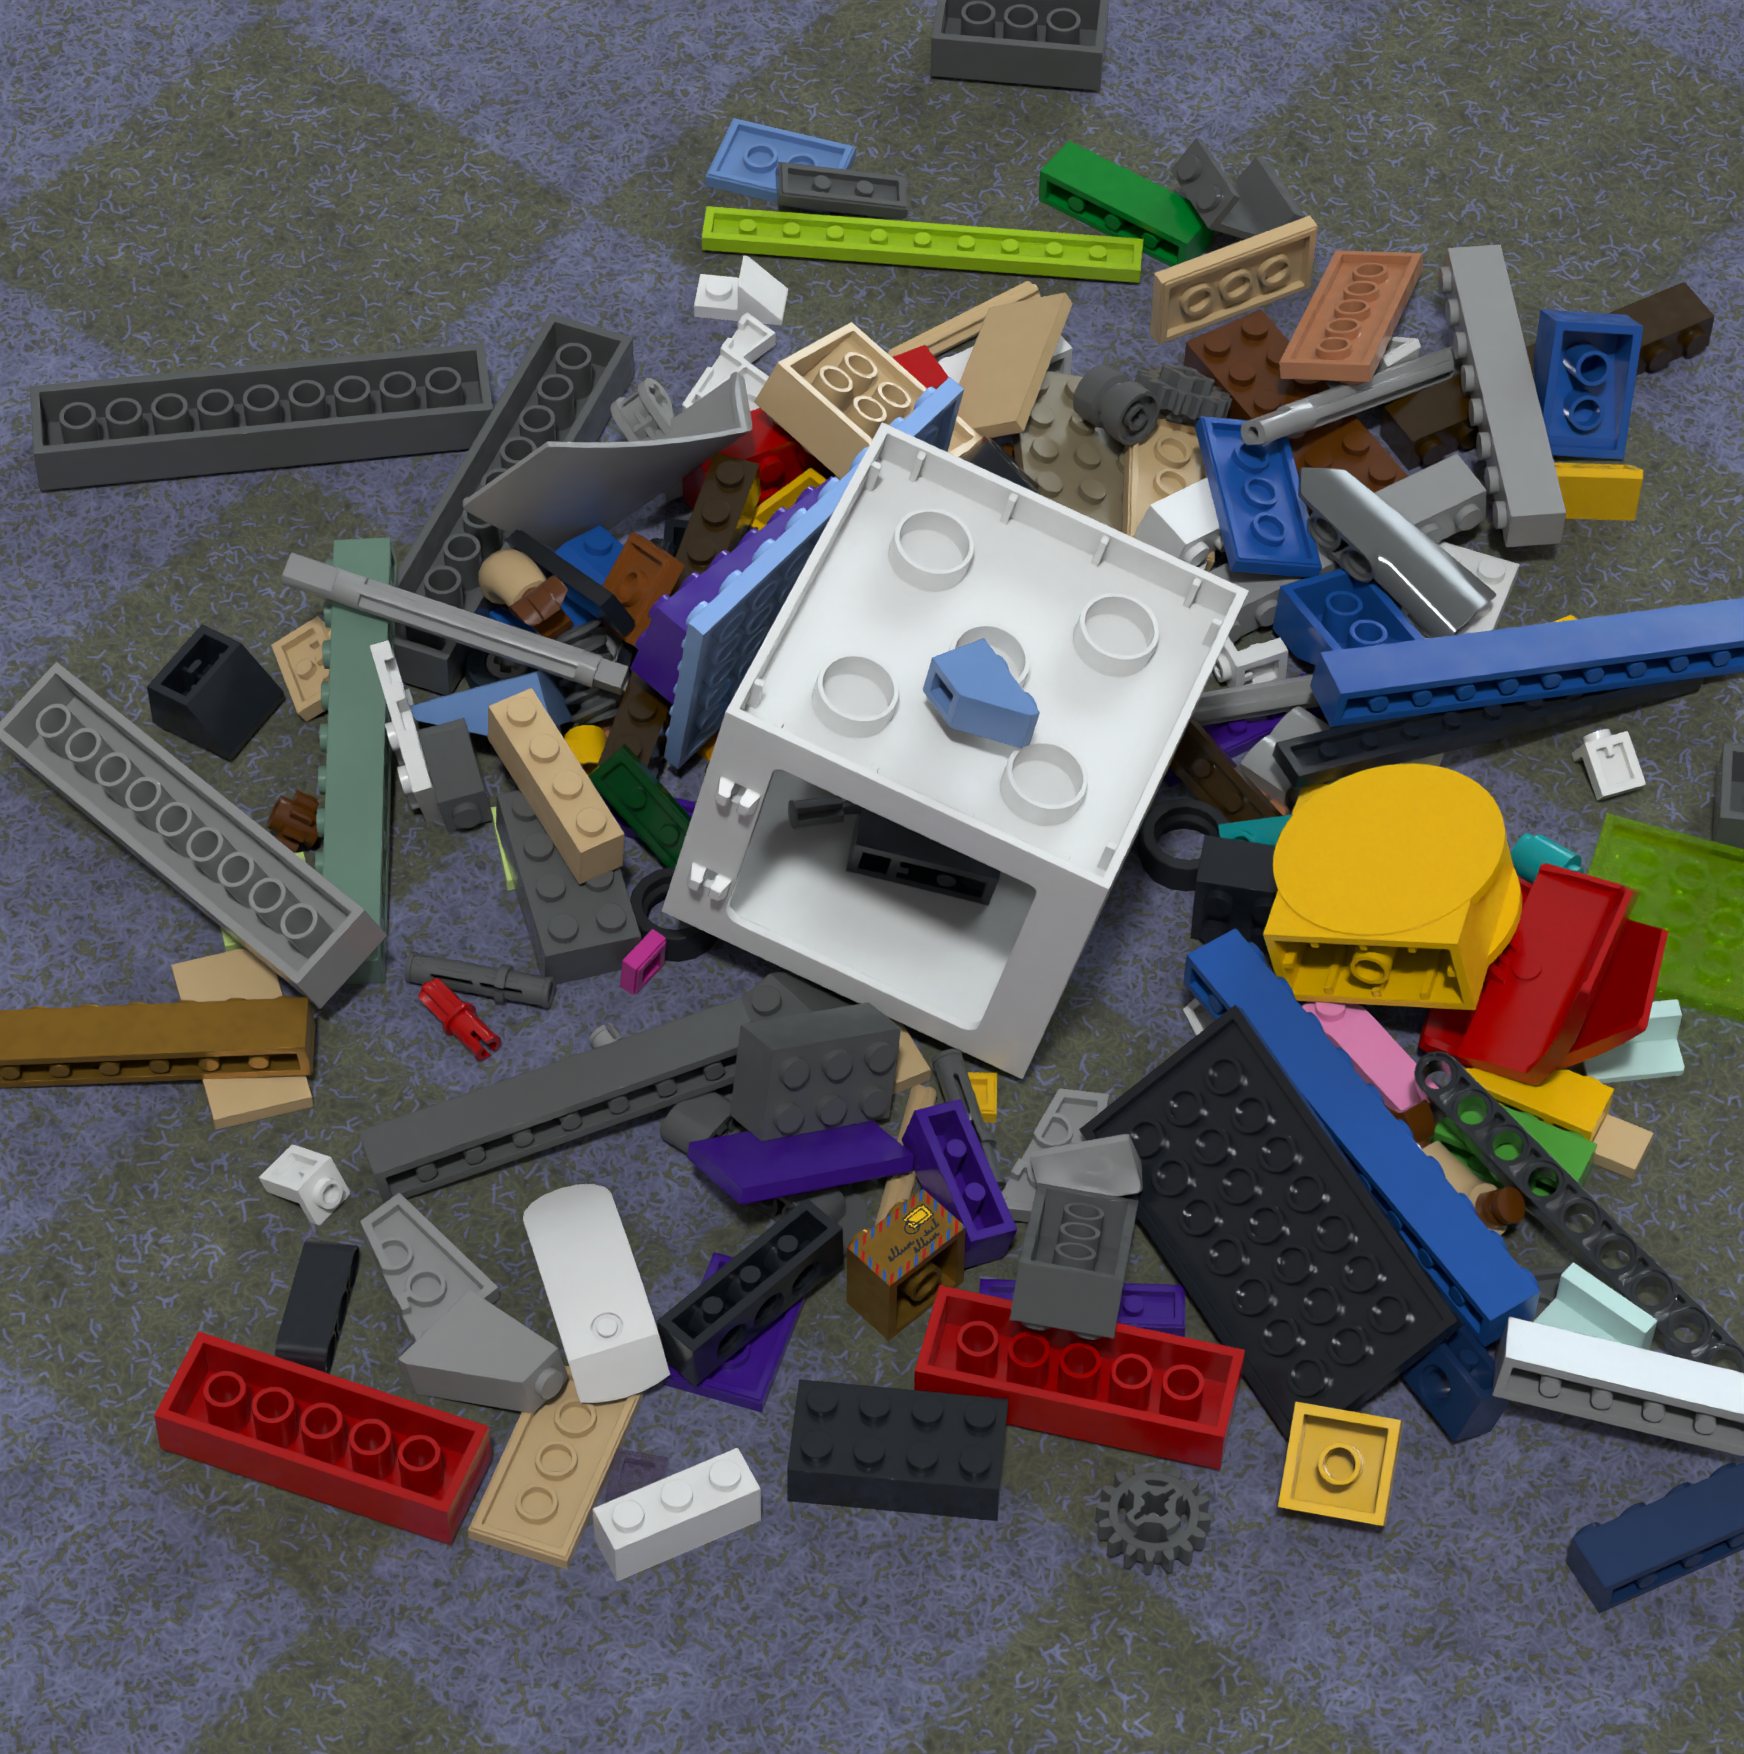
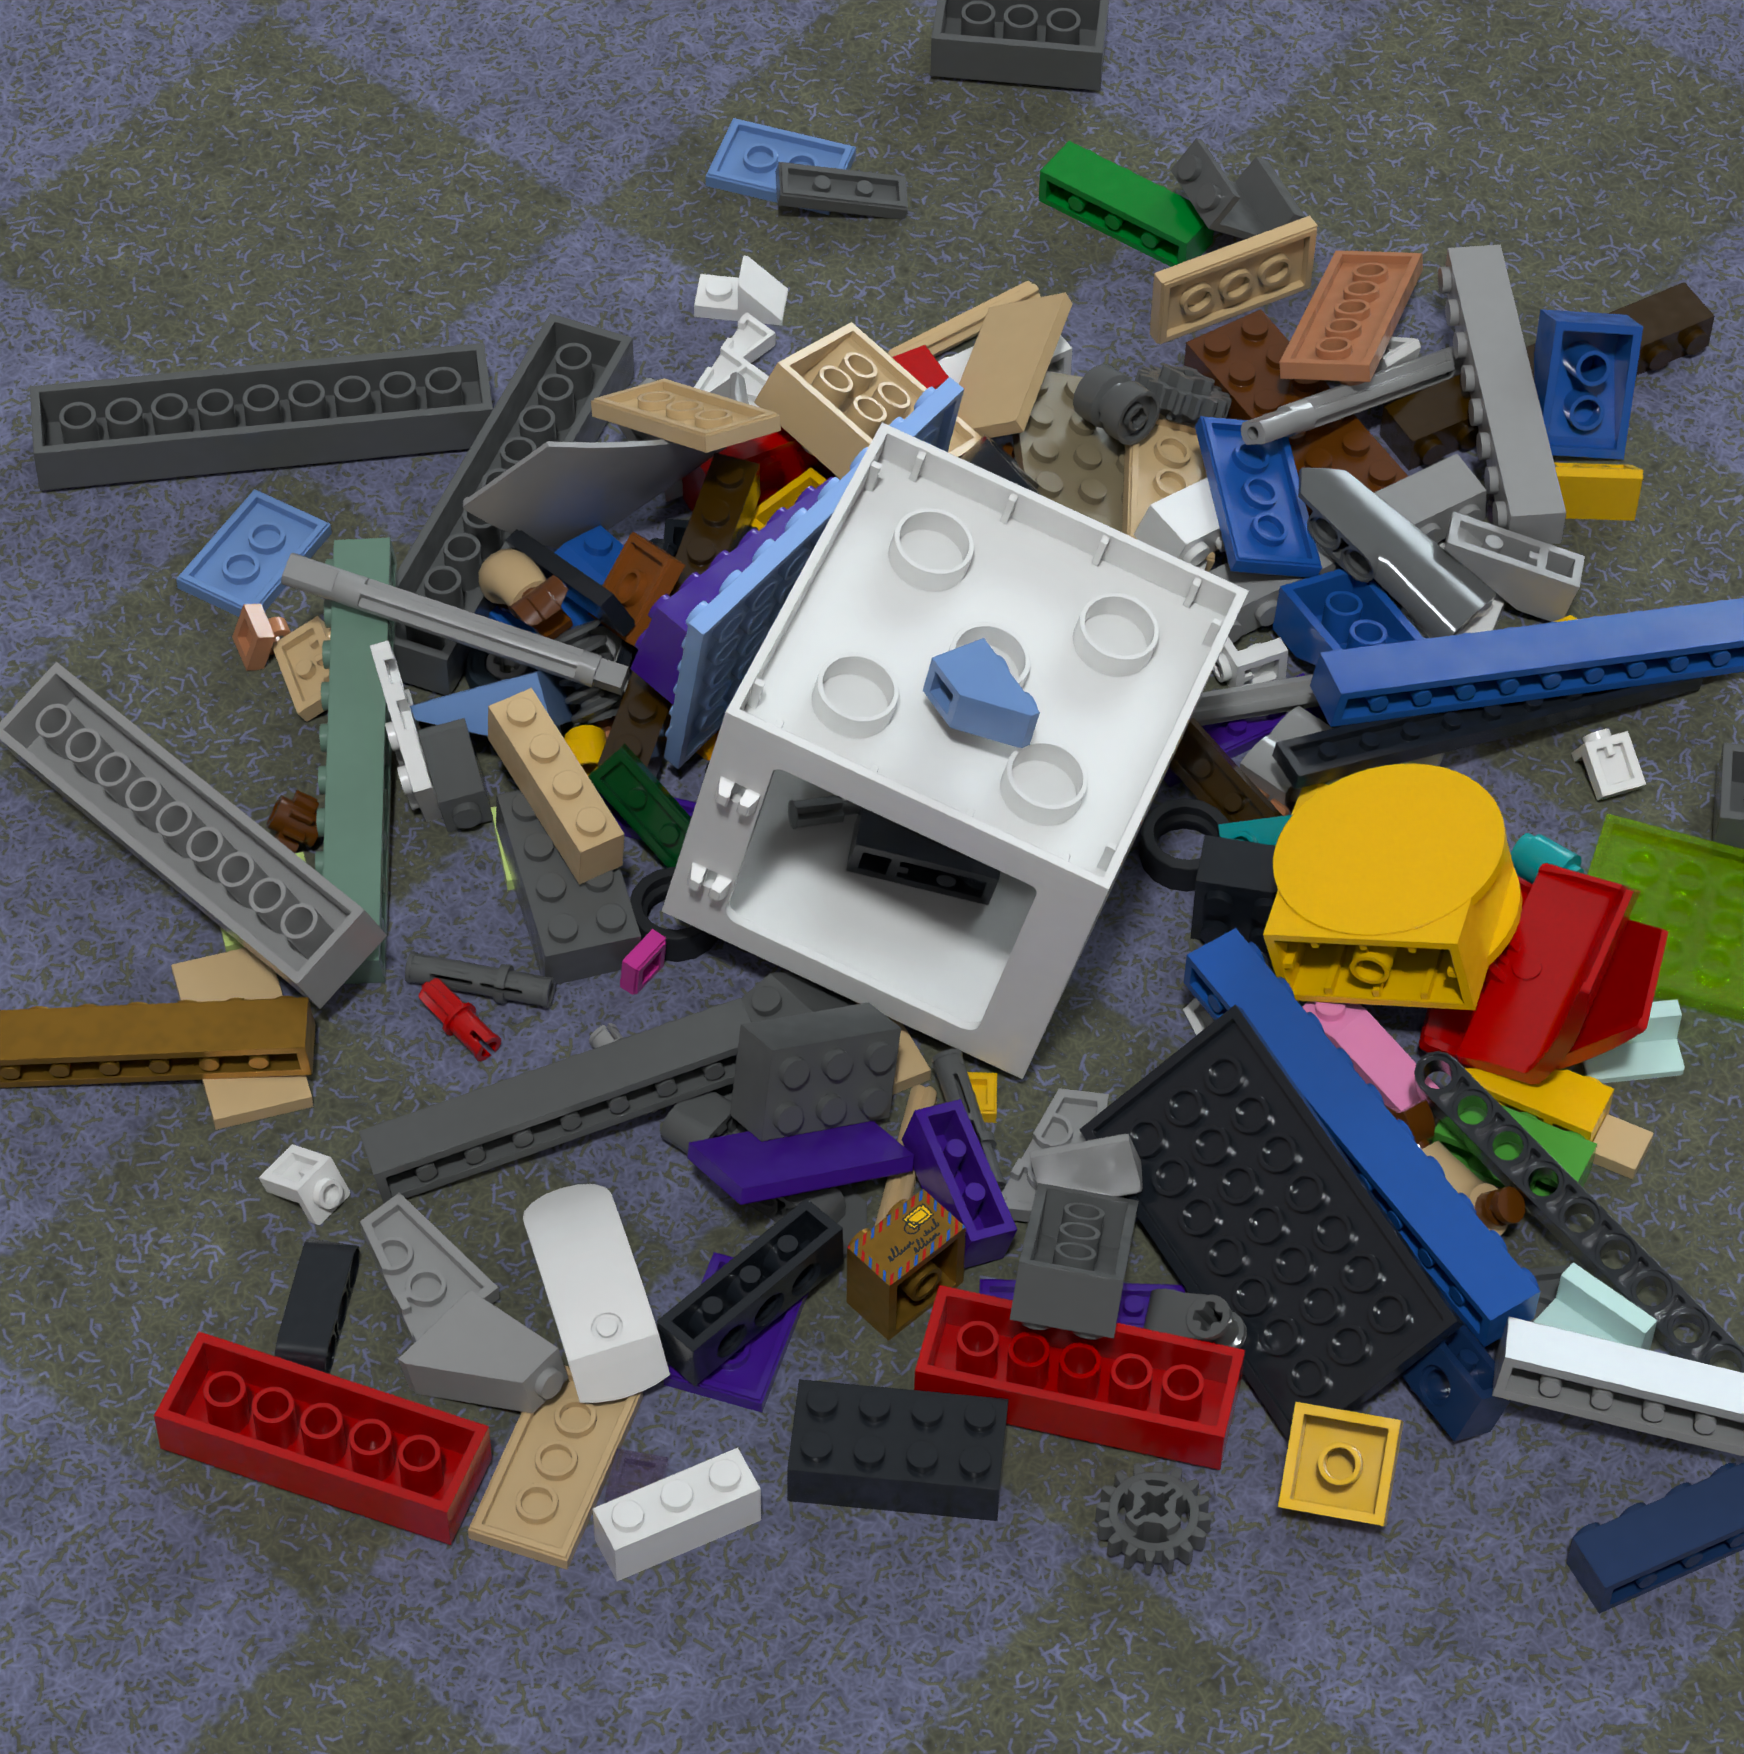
black slope [147,624,285,761] -> none
lime plate [702,206,1143,283] -> none
none -> medium blue tile [176,489,332,617]
none -> nougat tile [232,604,291,671]
none -> tan tile [591,379,781,453]
none -> dark grey piece [1143,1289,1247,1349]
none -> light grey slope [1444,511,1585,622]

